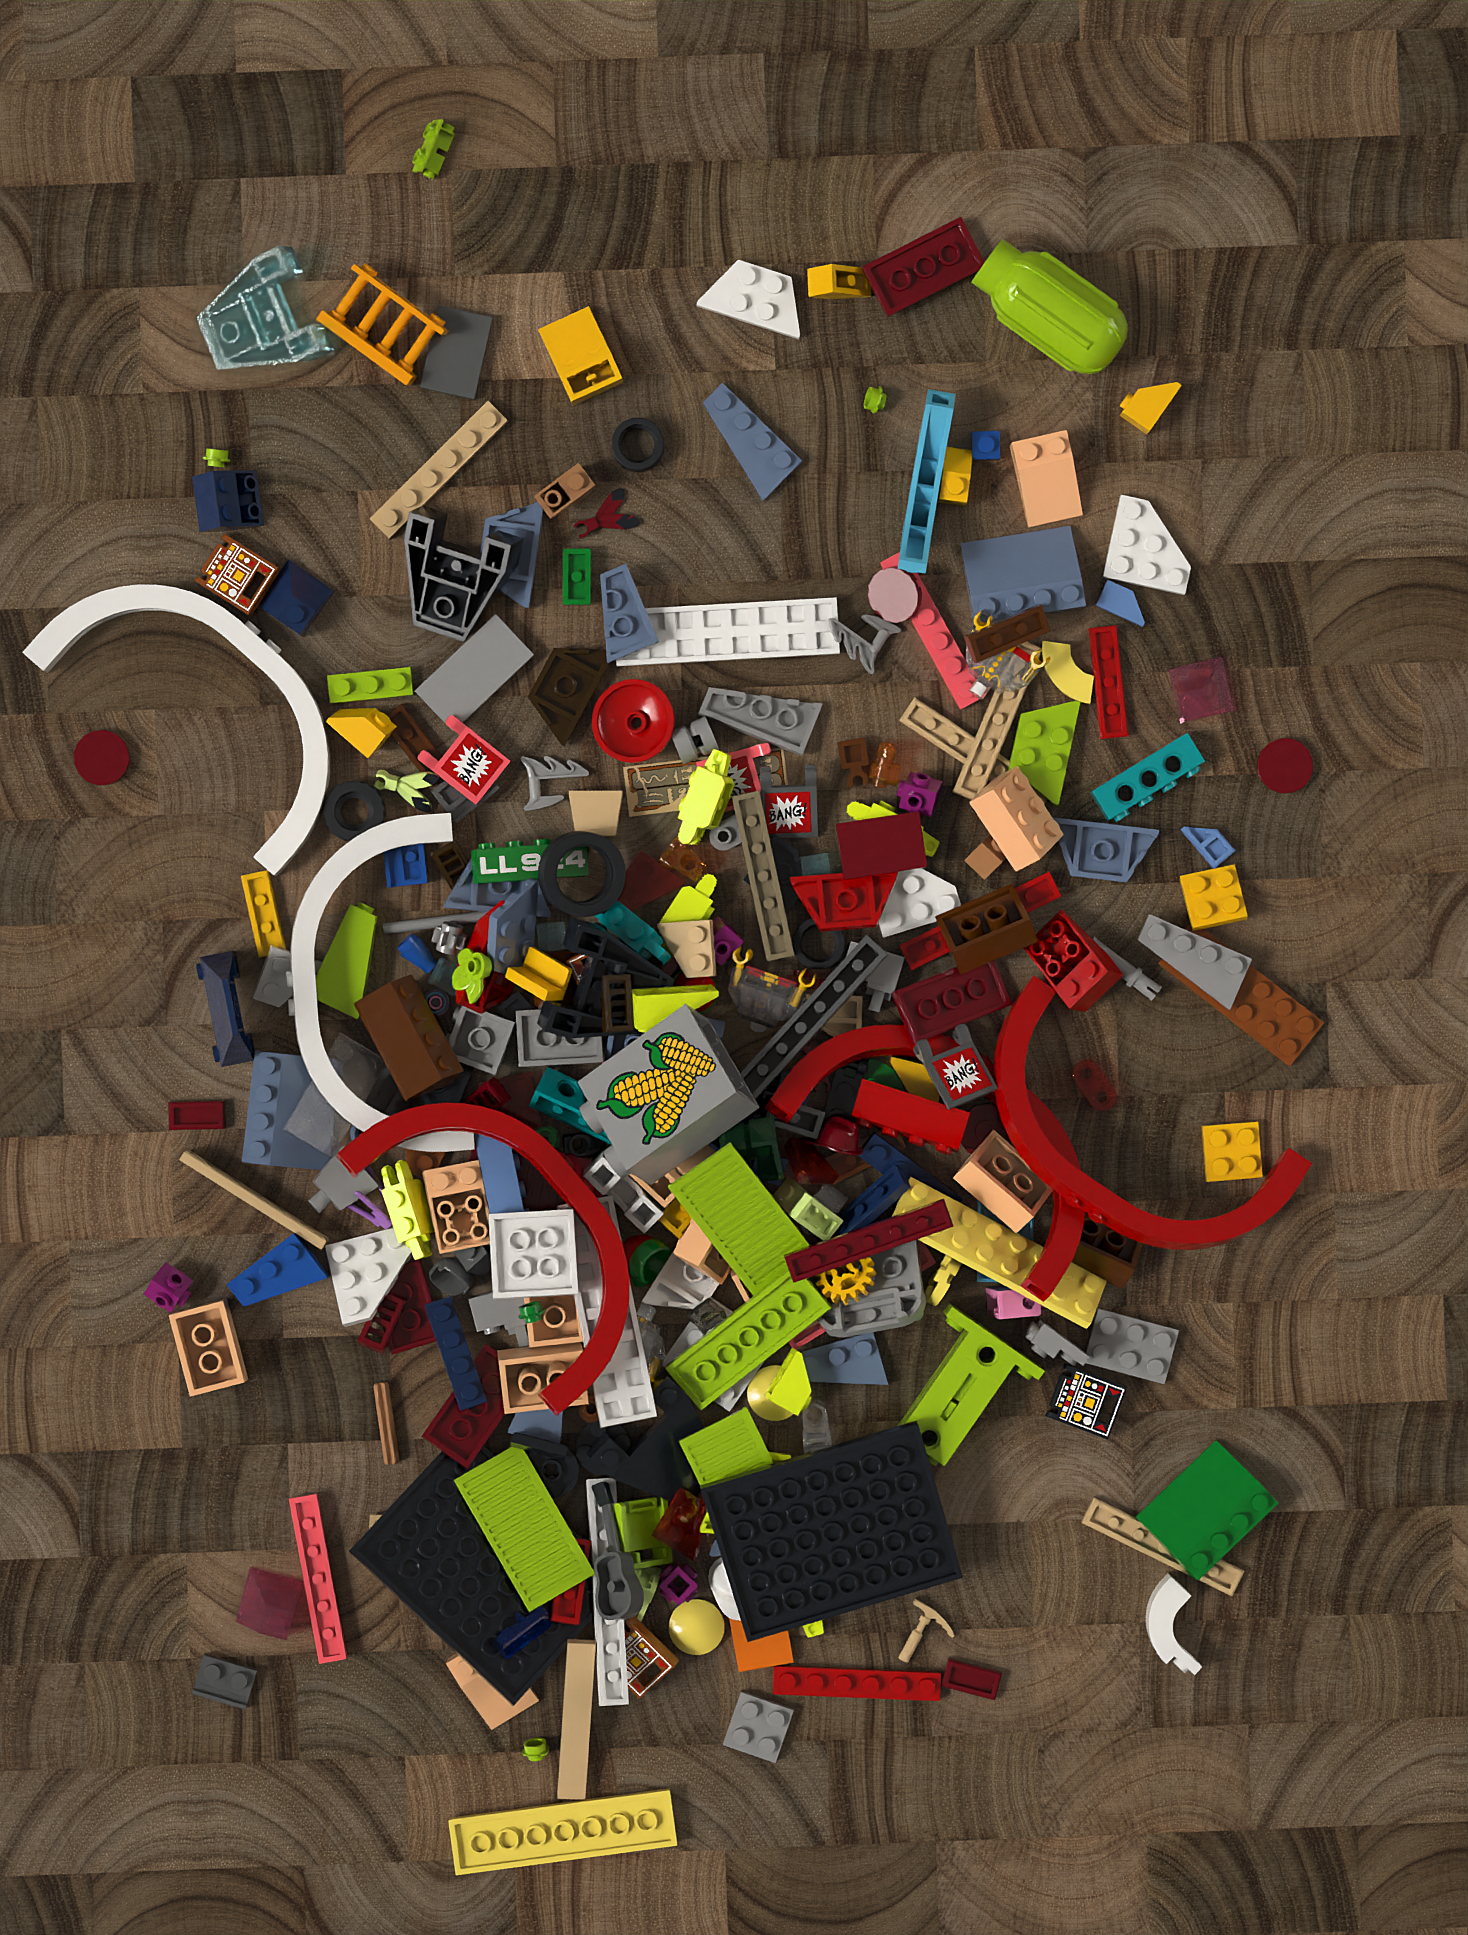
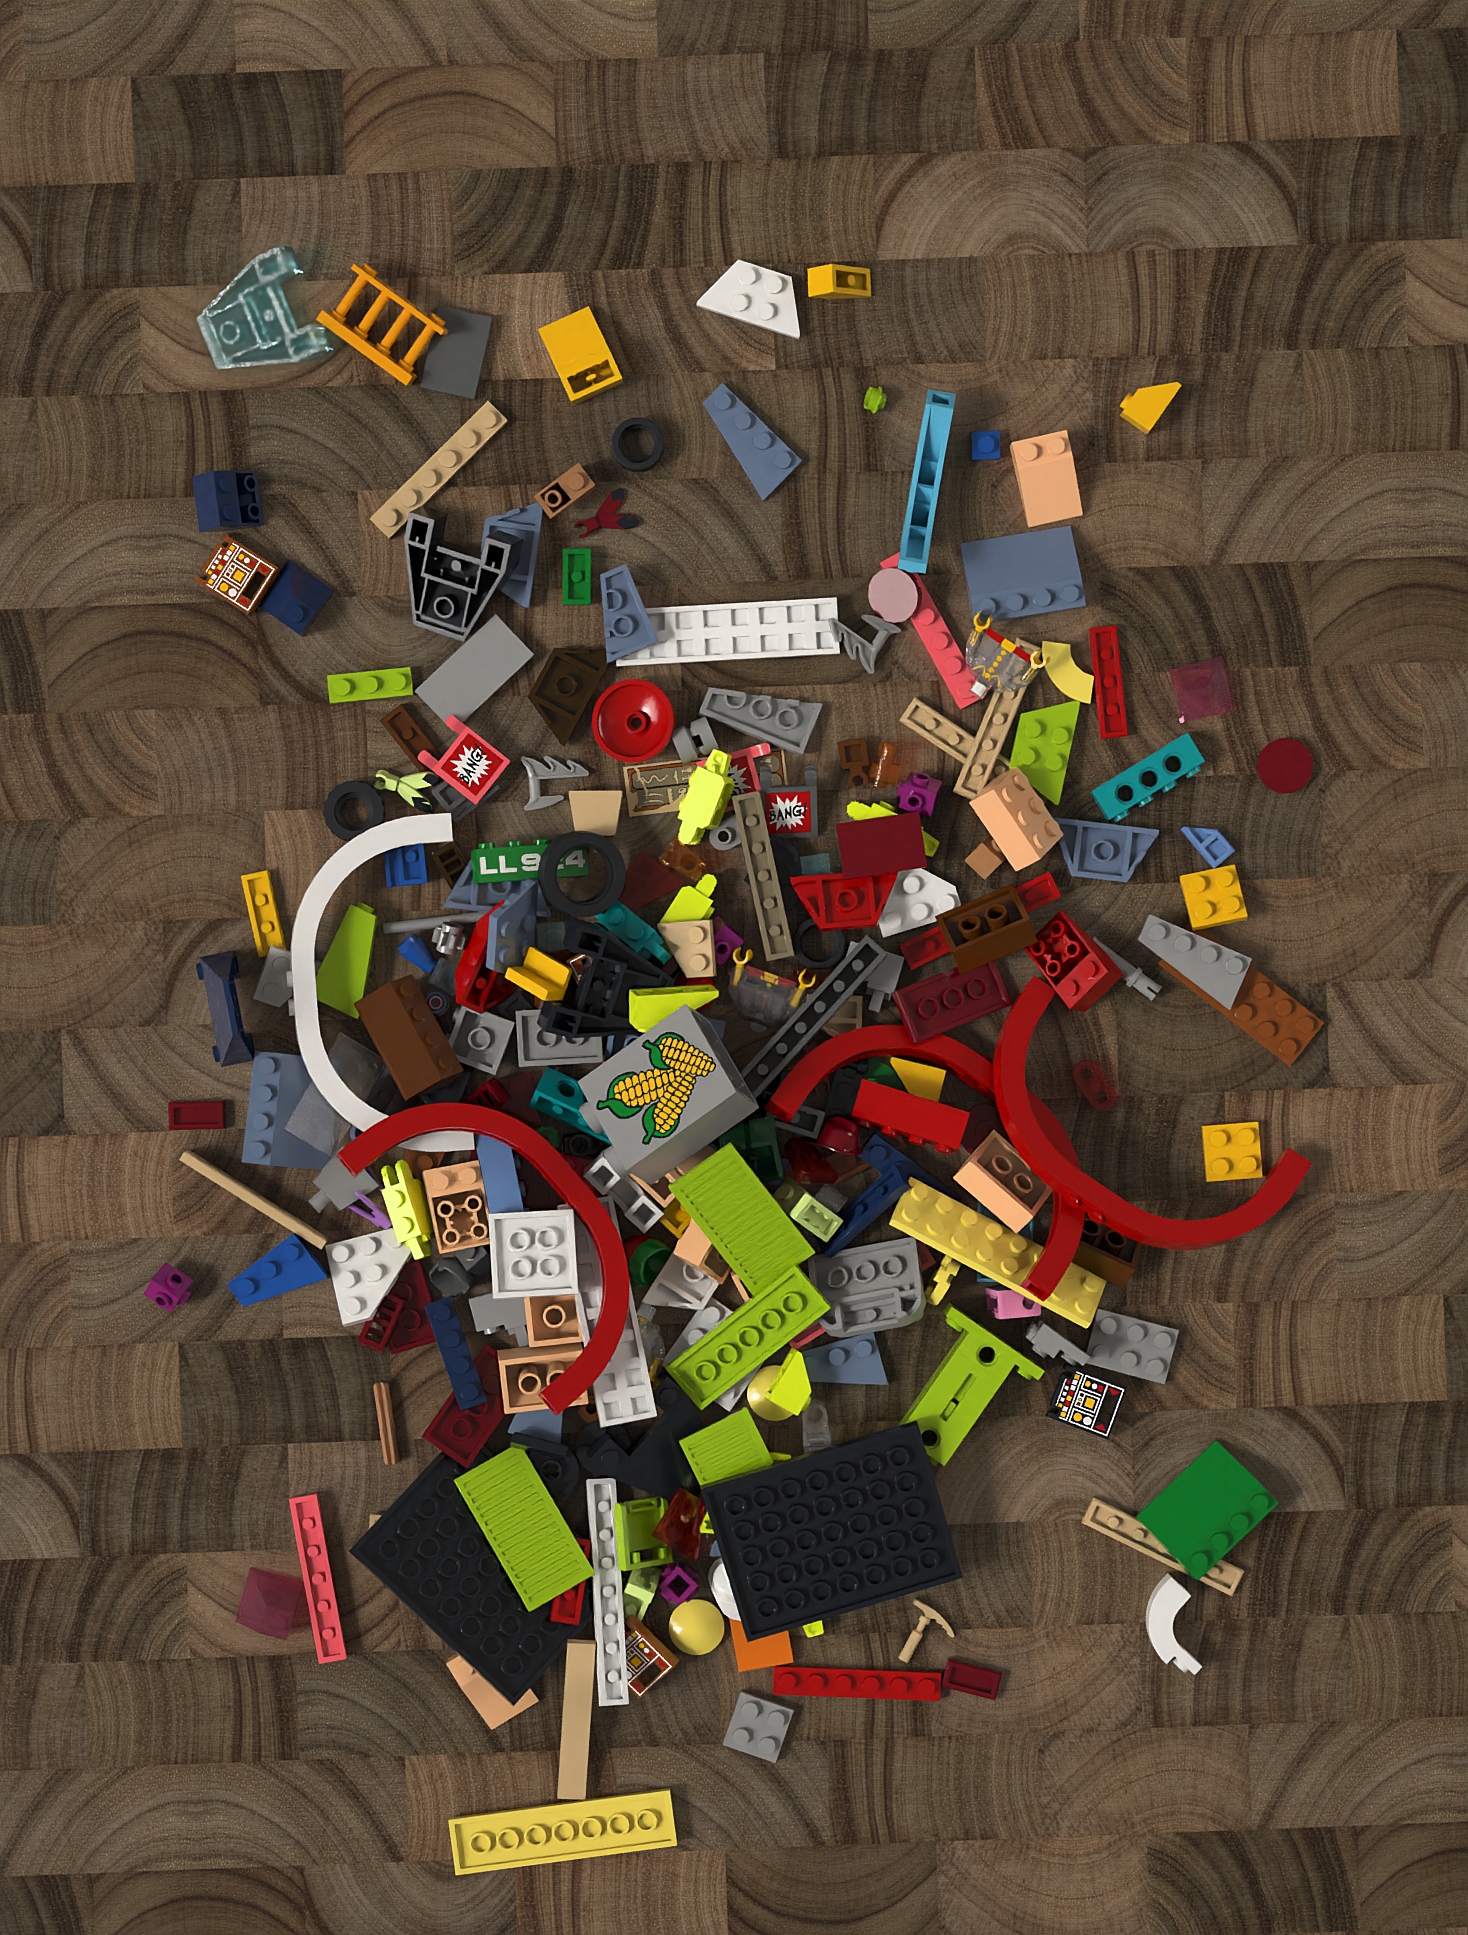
white arch [22,585,330,876] -> none
dark red tile [74,730,130,786] -> none
light nougat brick [169,1298,248,1397] -> none
dark grey plate [192,1653,258,1710] -> none
lime plate [203,448,230,467] -> none
yellow slope [326,708,397,758] -> none
lime hinge [412,119,455,179] -> none
lime plate [452,948,492,1004] -> none
clear blue plate [496,1606,552,1660] -> none
green plate [518,1301,545,1323] -> none
lime plate [522,1737,549,1761] -> none
dark grey piece [591,1482,644,1620] -> none
dark brown slope [602,974,634,1032] -> none
clear smoke plate [687,1297,727,1333] -> none
dark red tile [784,1199,954,1283] -> none
yellow gear [815,1257,876,1305] -> none
dark red plate [861,217,985,318] -> none
flag [913,1023,998,1110] -> none
yellow slope [938,447,972,506] -> none
reddish brown plate [964,604,1051,663] -> none
lime piece [971,238,1128,374] -> none
medium blue tile [1095,580,1145,627] -> none
white plate [1102,495,1191,595] -> none

